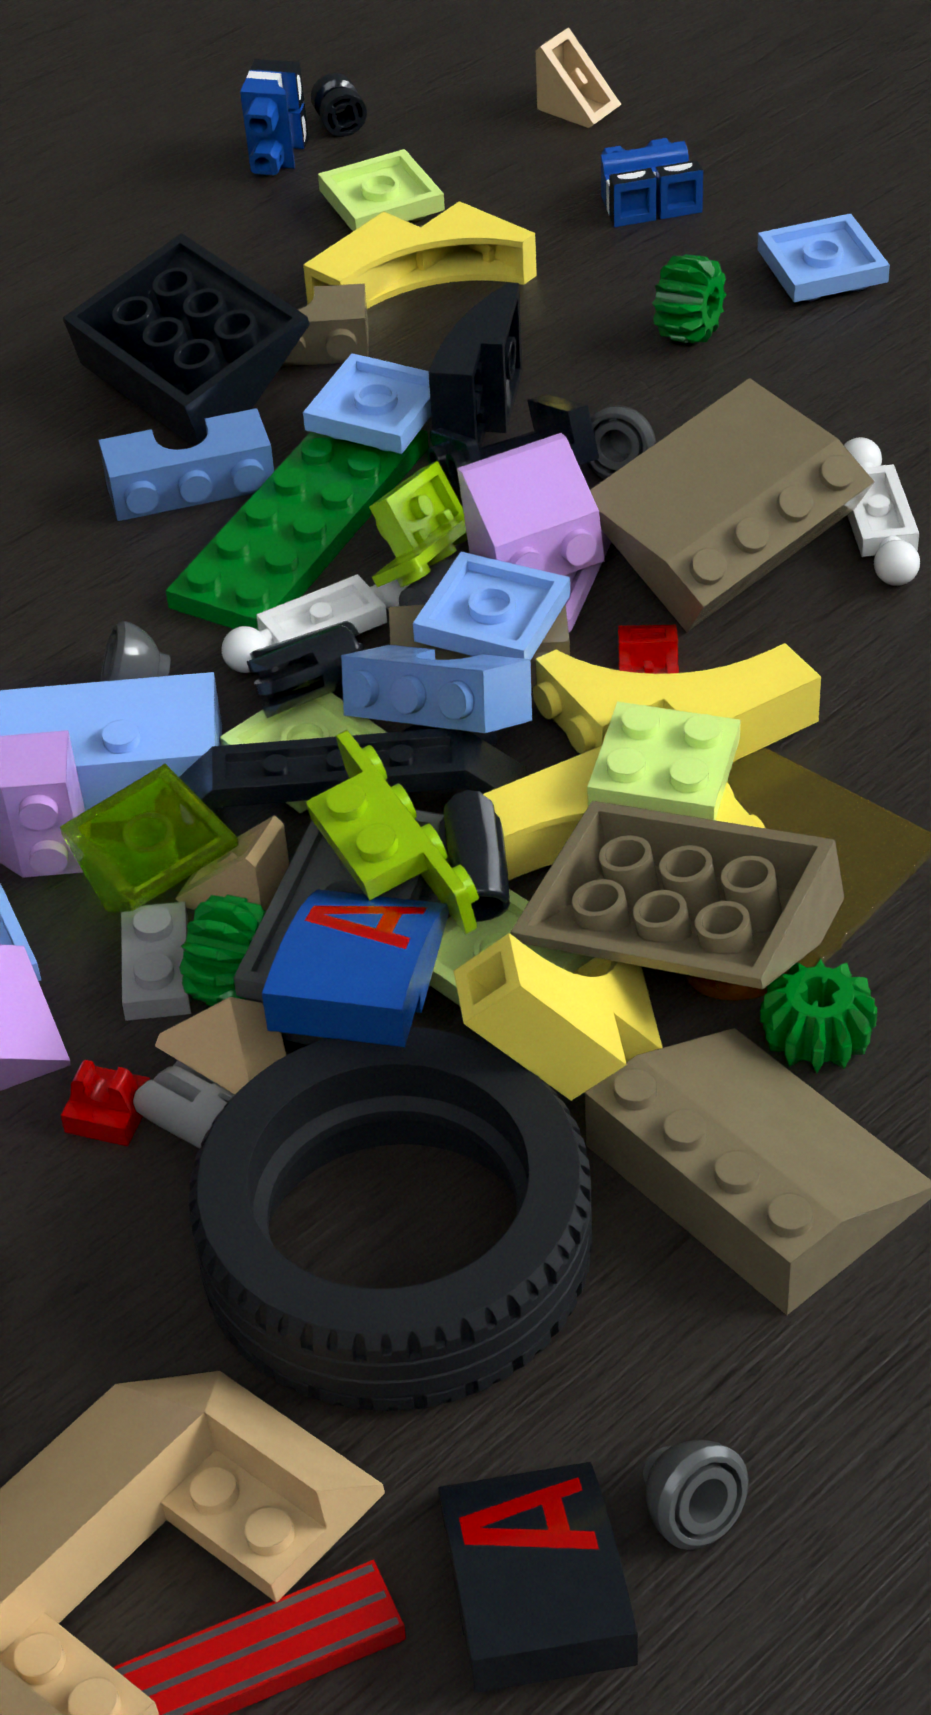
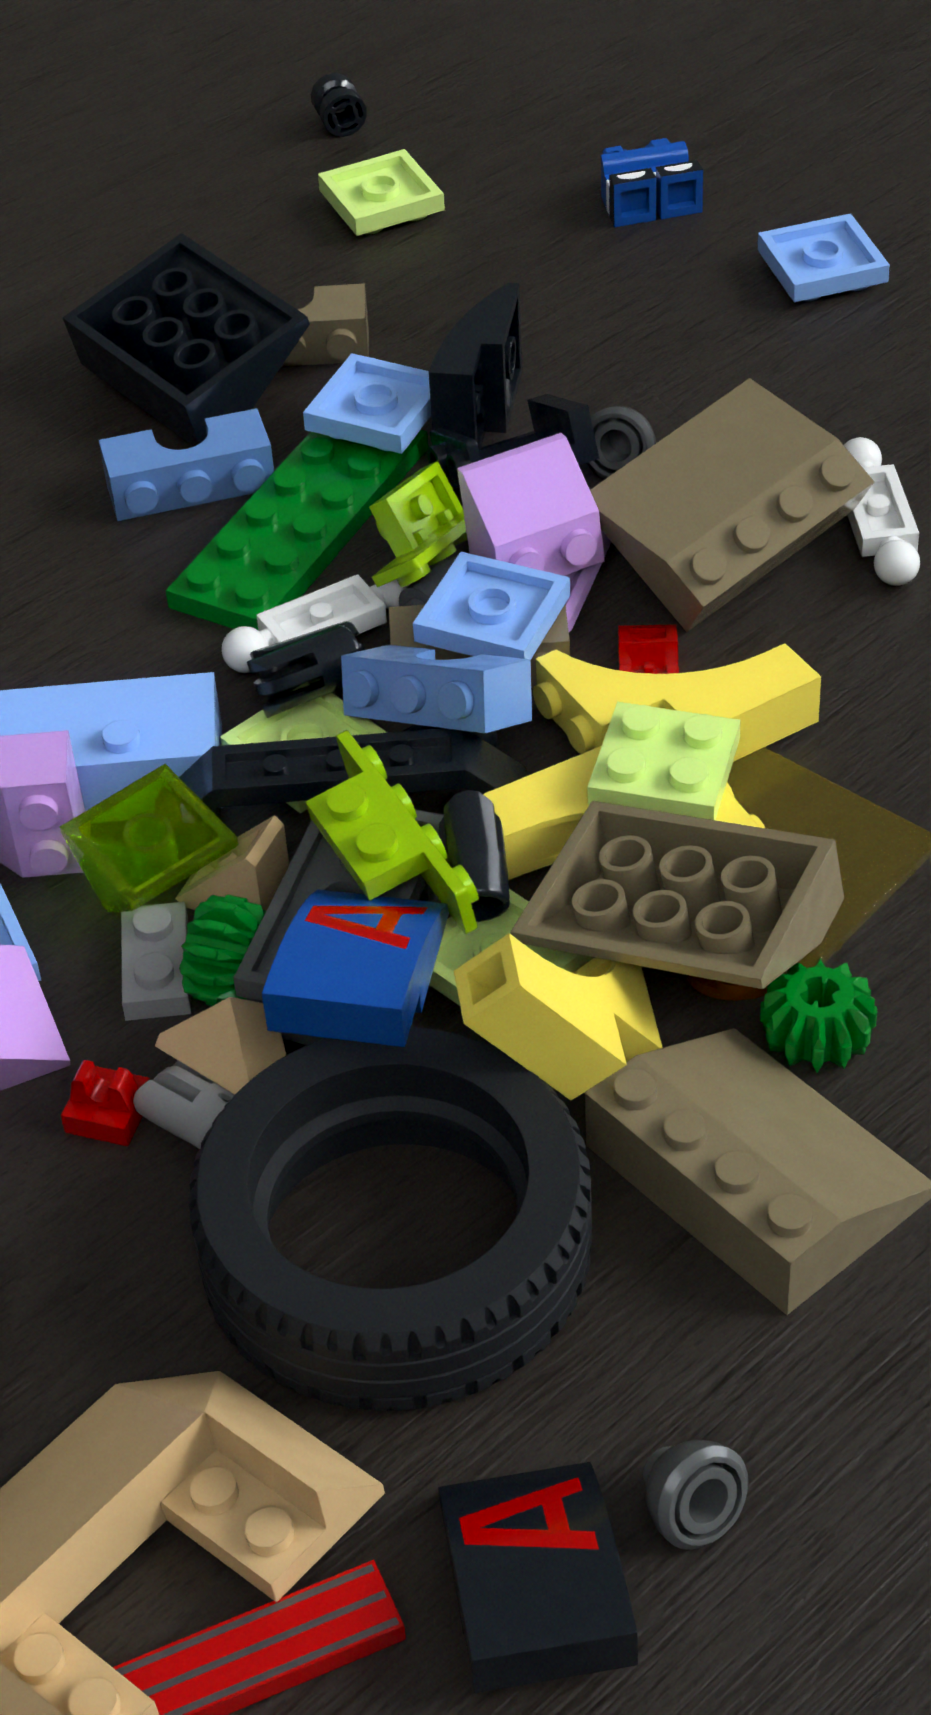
dark grey brick [100,620,171,682] -> none
blue hips [240,59,309,175] -> none
light yellow arch [303,201,537,309] -> none
tan slope [535,27,621,128] -> none
green gear [652,254,727,343] -> none

